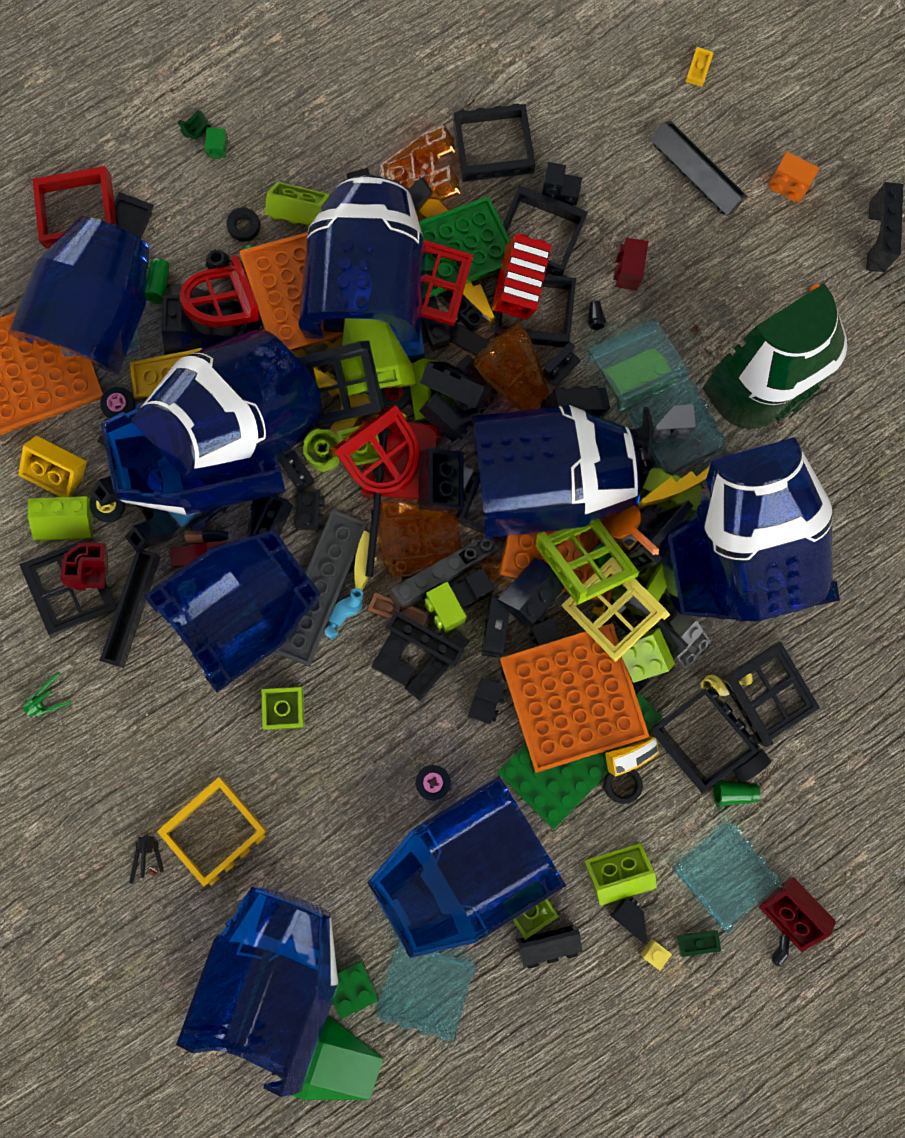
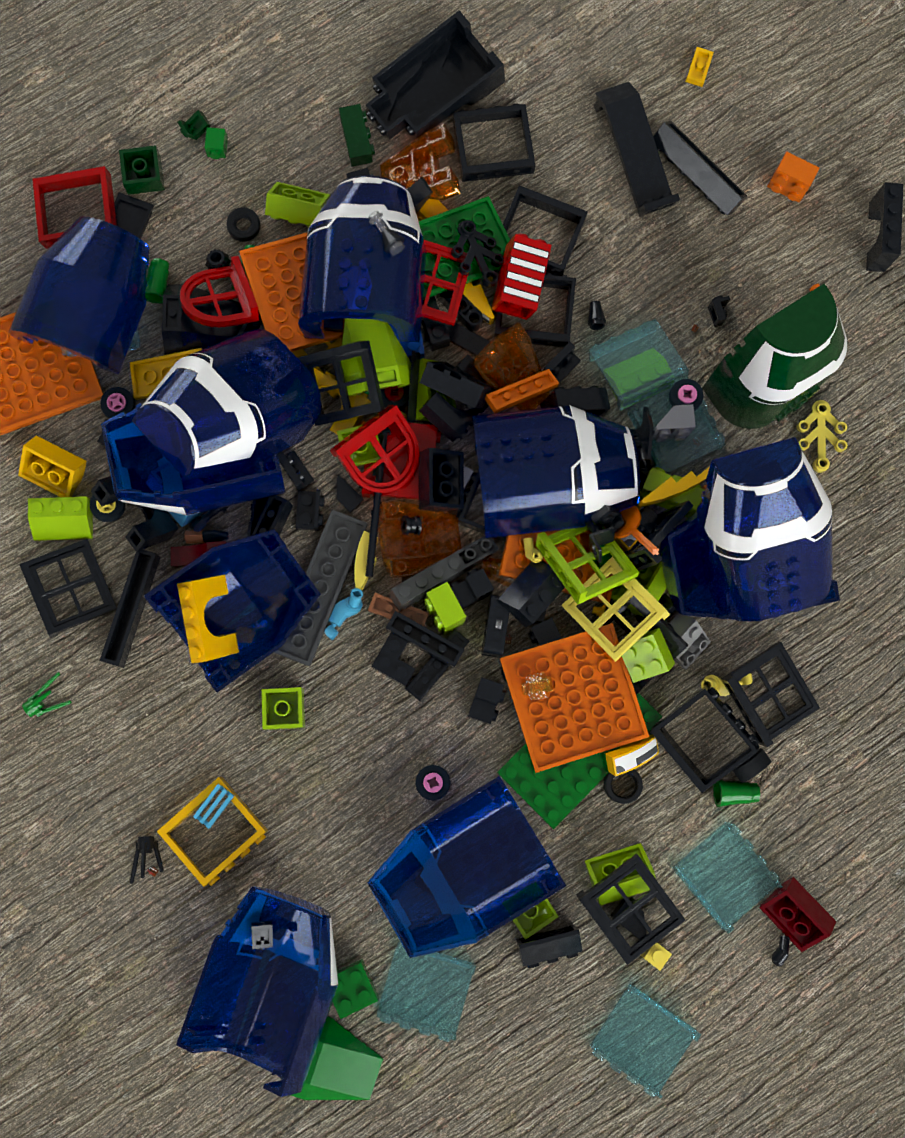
dark red brick [60,542,108,591] -> none
lime brick [303,429,340,472] -> none
black brick [542,162,582,206] -> none
dark red brick [613,237,649,291] -> none
dark green plate [677,930,721,957] -> none
none -> dark green brick [119,145,165,195]
none -> yellow arch [177,575,239,663]
none -> medium azure tile [193,784,235,829]
none -> bracket [251,921,273,950]
none -> black tile [337,475,364,513]
none -> dark green brick [339,104,375,167]
none -> black panel [366,10,505,140]
none -> piece [369,211,405,256]
none -> black wheel [401,515,422,535]
none -> black sticker [407,351,420,423]
none -> black plant [451,220,504,288]
none -> orange plate [485,369,559,414]
none -> clear yellow head [522,672,553,700]
none -> light yellow arm [523,538,543,563]
none -> black window [576,853,686,965]
none -> black bracket [586,520,615,563]
none -> clear light blue panel [590,983,701,1099]
none -> black bracket [591,505,626,533]
none -> black panel [594,82,680,217]
none -> black wheel [669,379,704,411]
none -> black bracket [708,295,730,327]
none -> light yellow plant [797,400,848,473]

